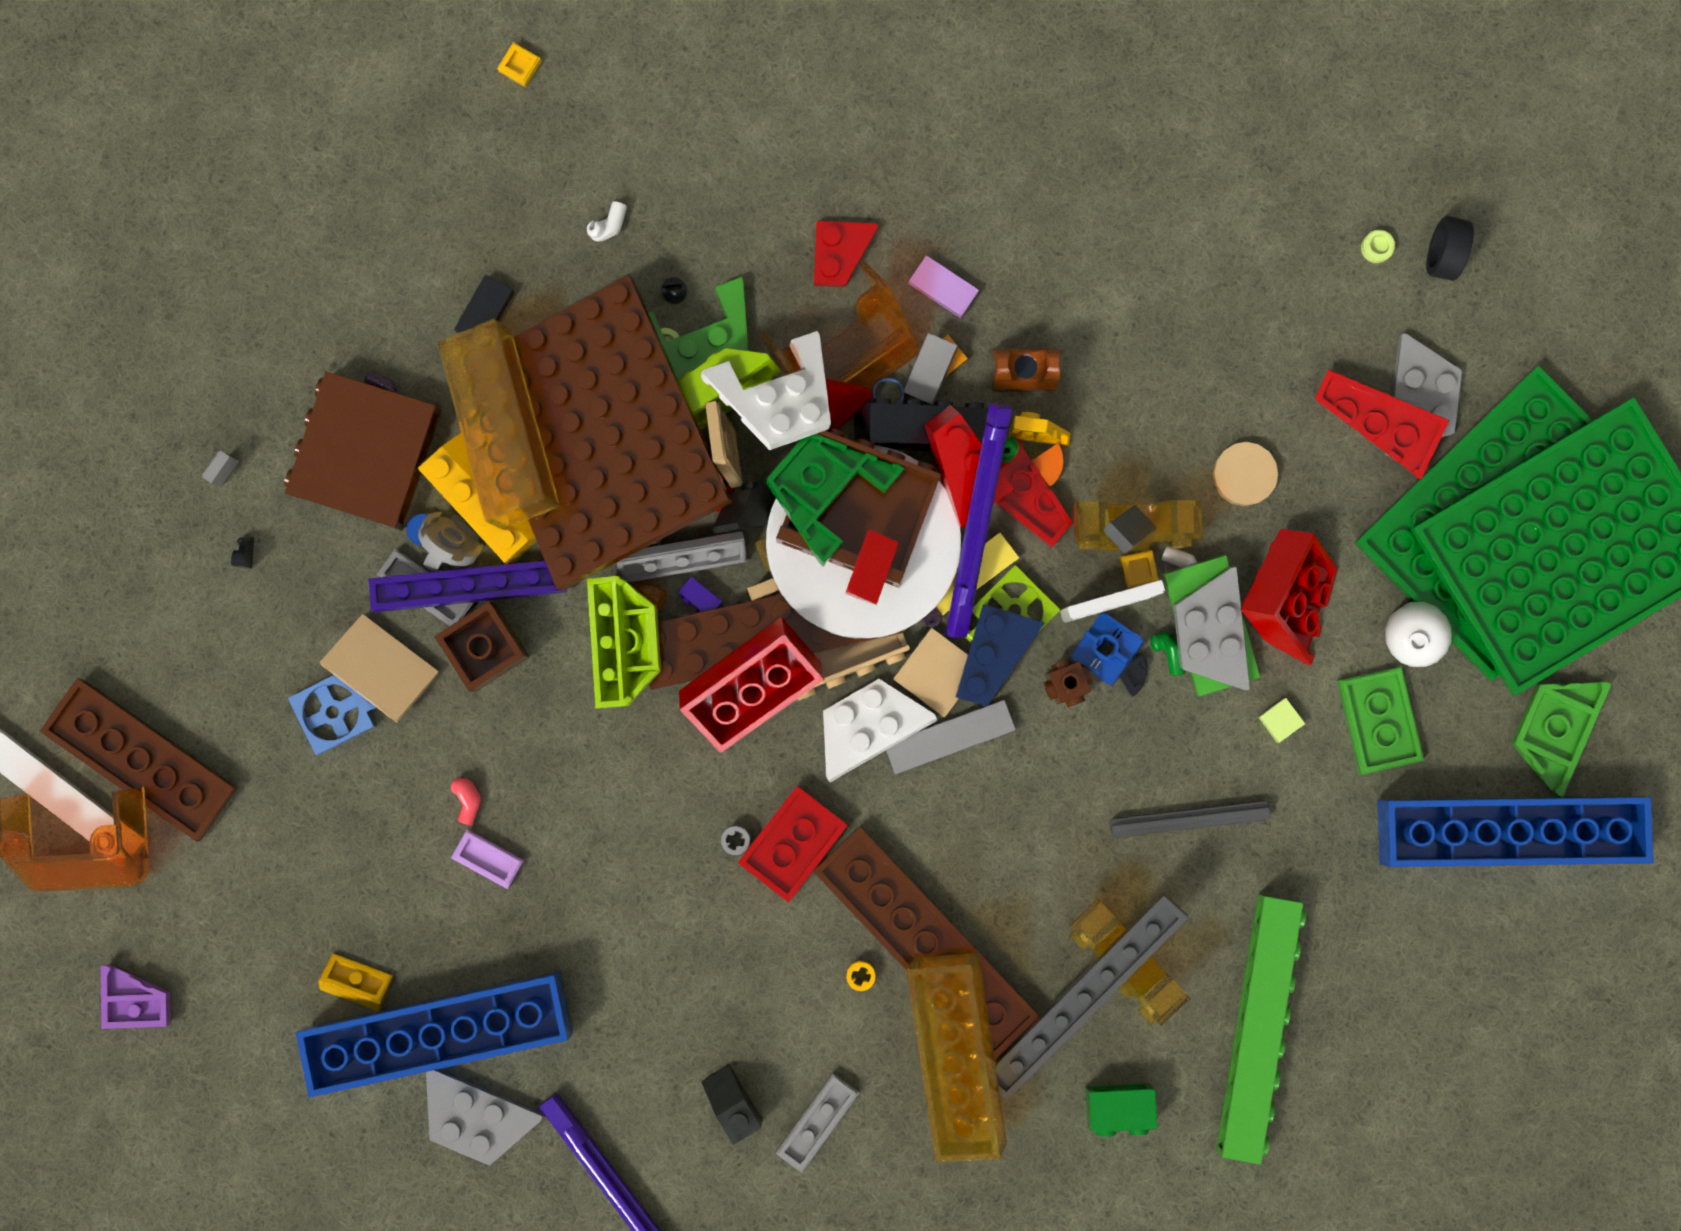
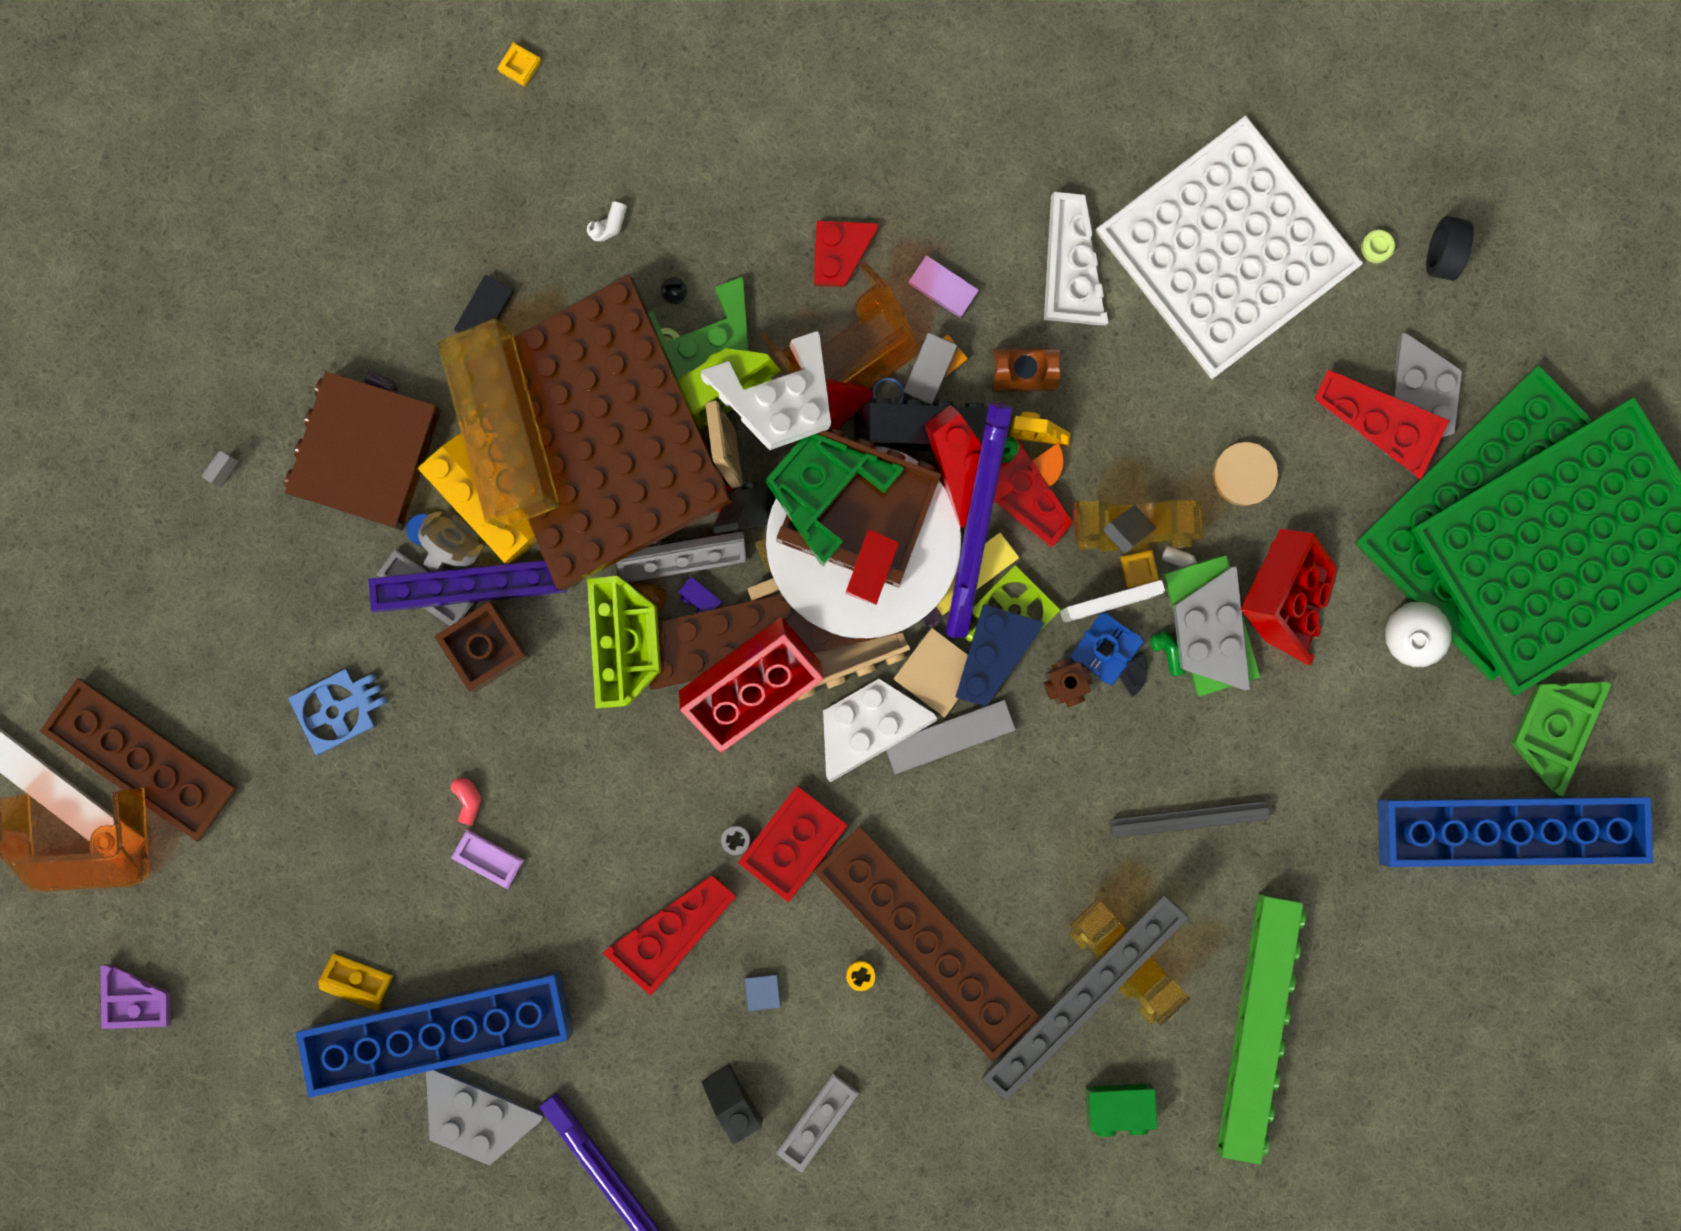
black tile [231,537,254,569] -> none
tan tile [320,614,439,723] -> none
clear yellow brick [906,953,1007,1162] -> none
yellowish green tile [1258,698,1305,743] -> none
bright green tile [1337,667,1425,775] -> none
none -> red wing [602,874,737,996]
none -> sand blue tile [745,974,781,1011]
none -> white wing [1044,192,1109,326]
none -> white tile [1096,115,1363,379]

